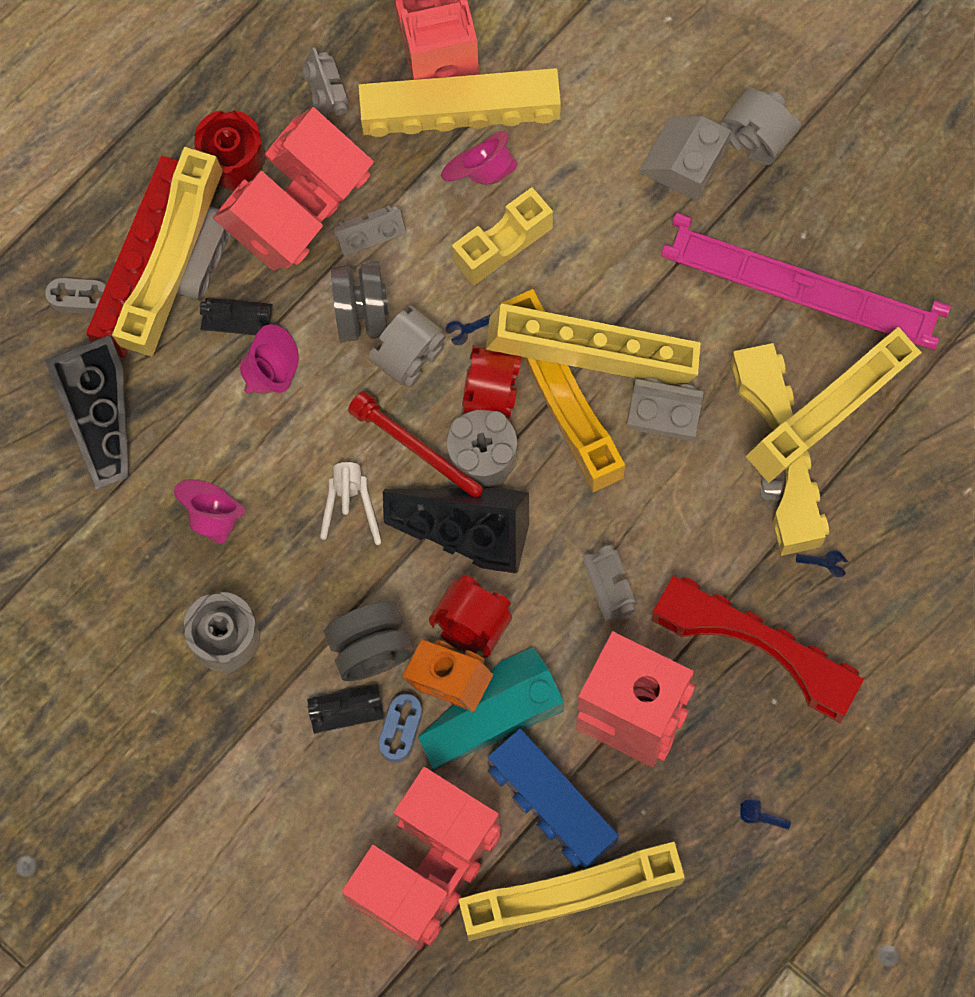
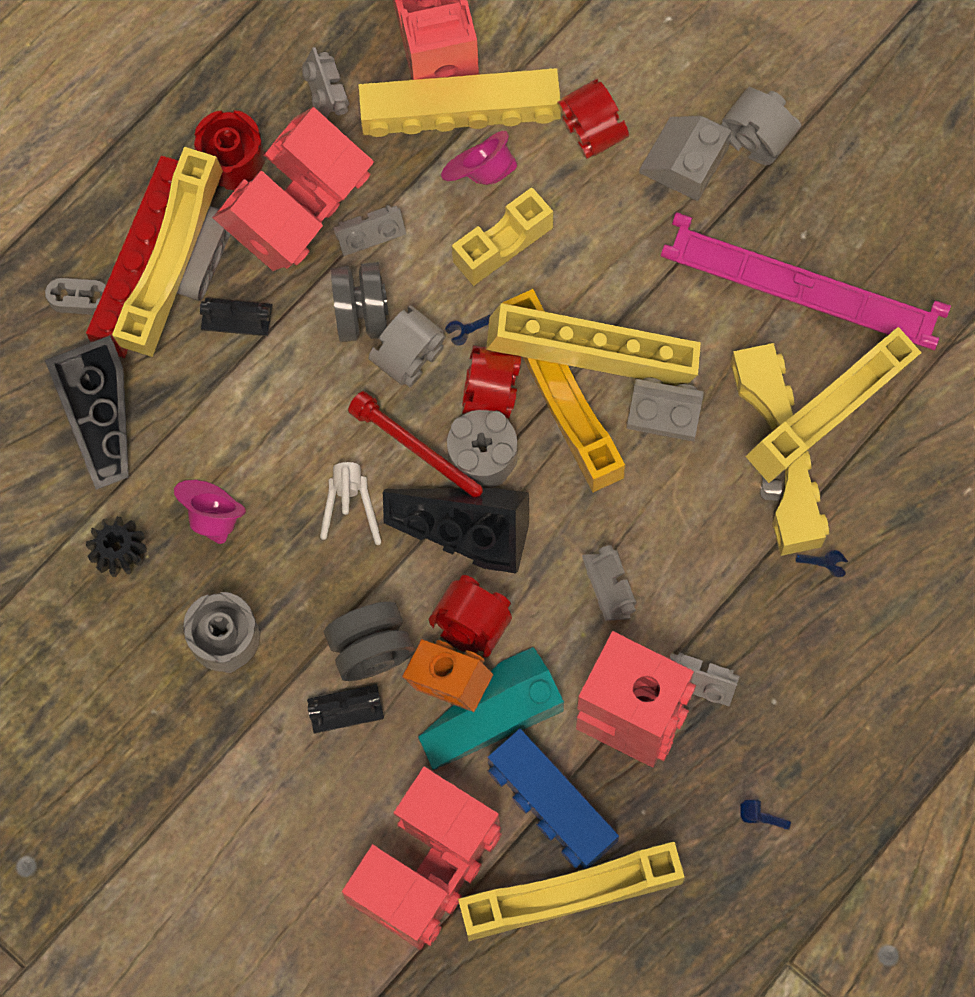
dark pink piece [240,324,299,394] -> none
medium blue beam [379,694,423,763] -> none
red arch [651,576,864,723] -> none
none -> black gear [86,516,147,577]
none -> red brick [557,78,629,159]
none -> light grey hinge [669,652,740,707]

